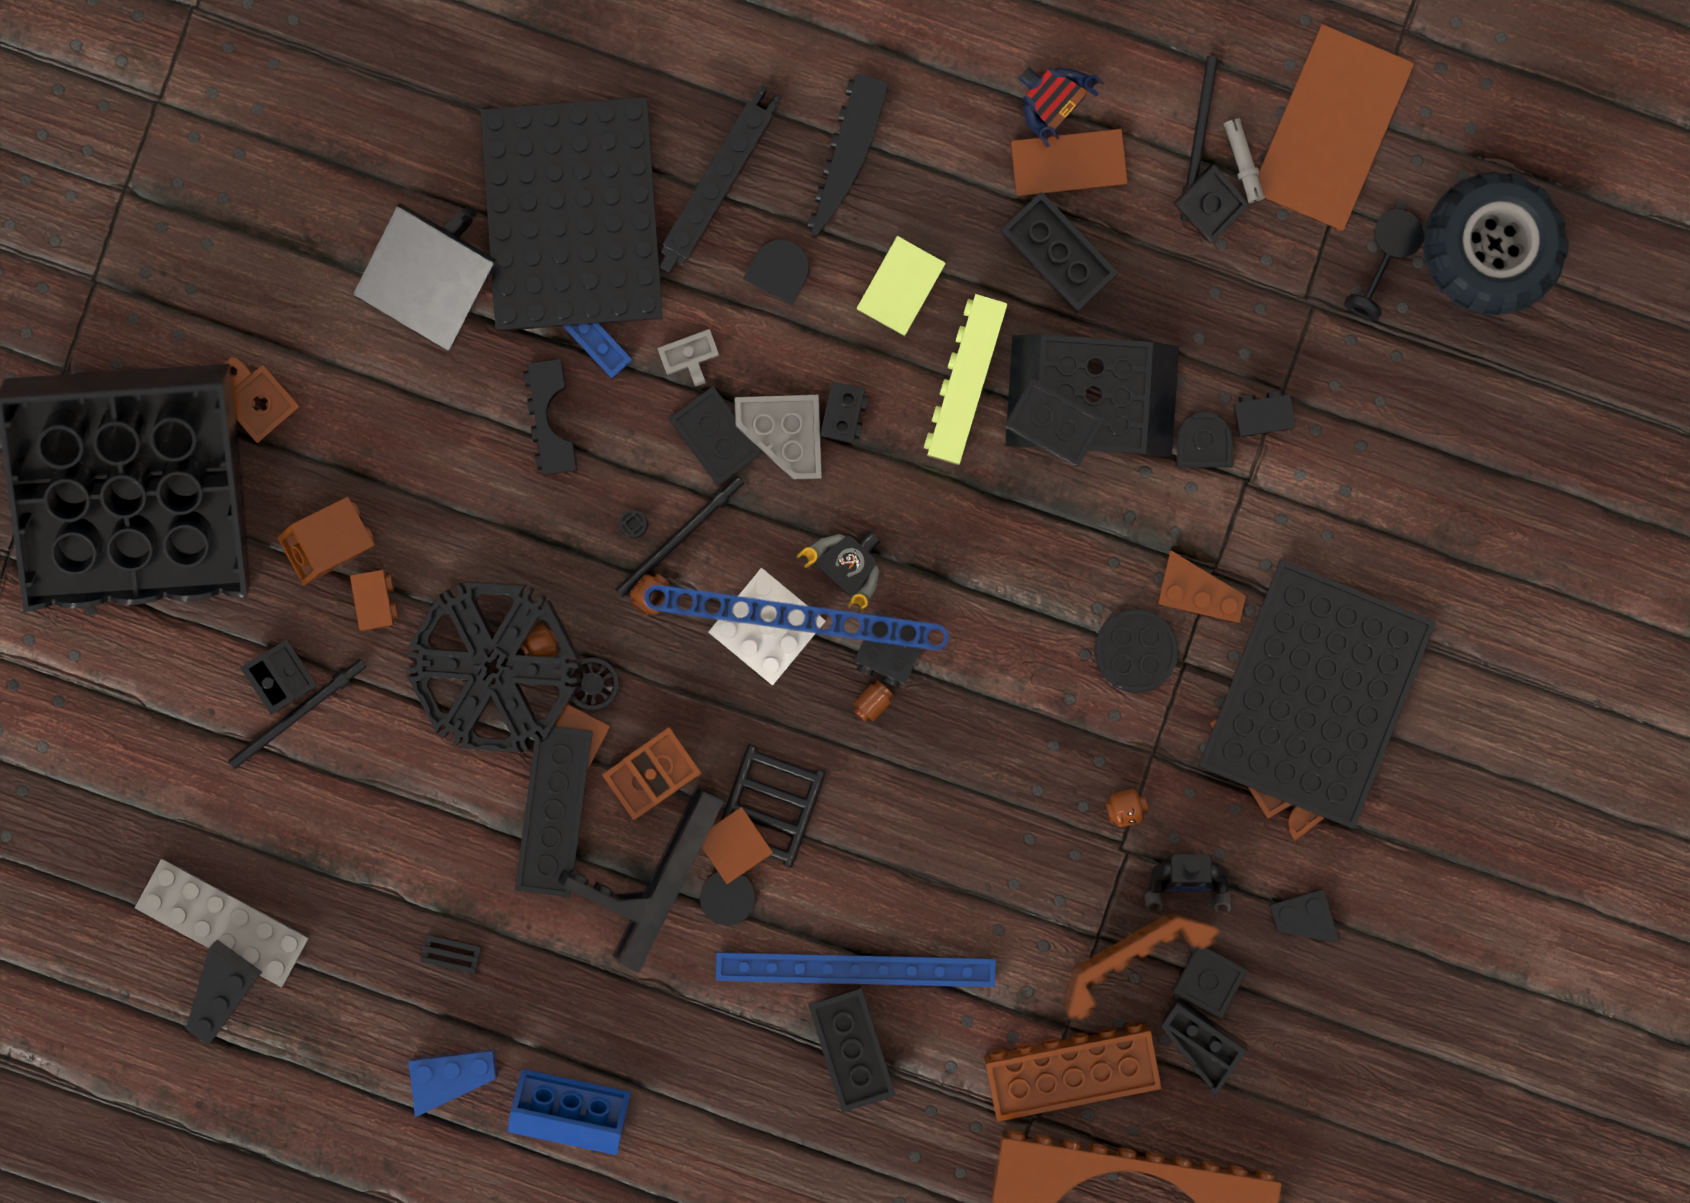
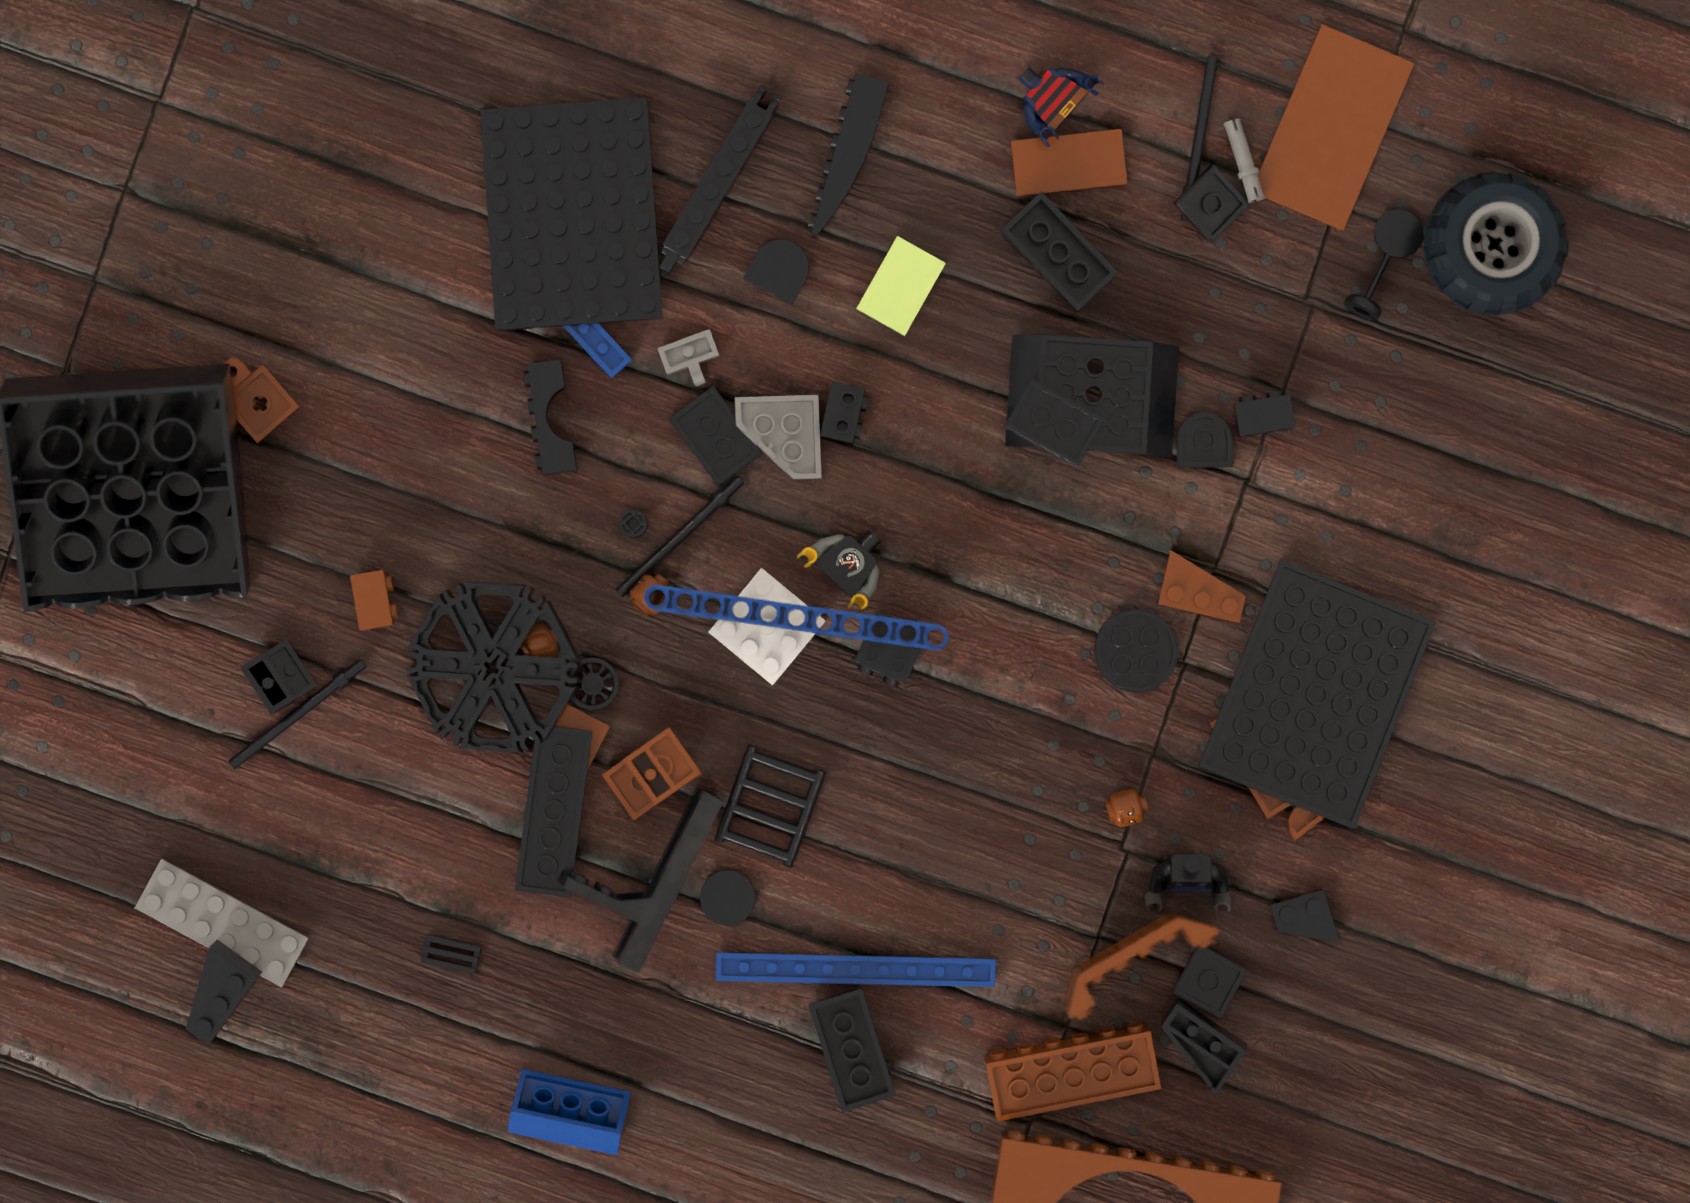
dark orange slope [277,497,375,586] -> none
tile [353,203,496,351] -> none
blue wedge [409,1049,498,1117] -> none
black tile [443,205,477,237] -> none
dark orange tile [702,807,773,884] -> none
dark orange brick [853,681,894,722] -> none
yellowish green brick [924,294,1007,465] -> none

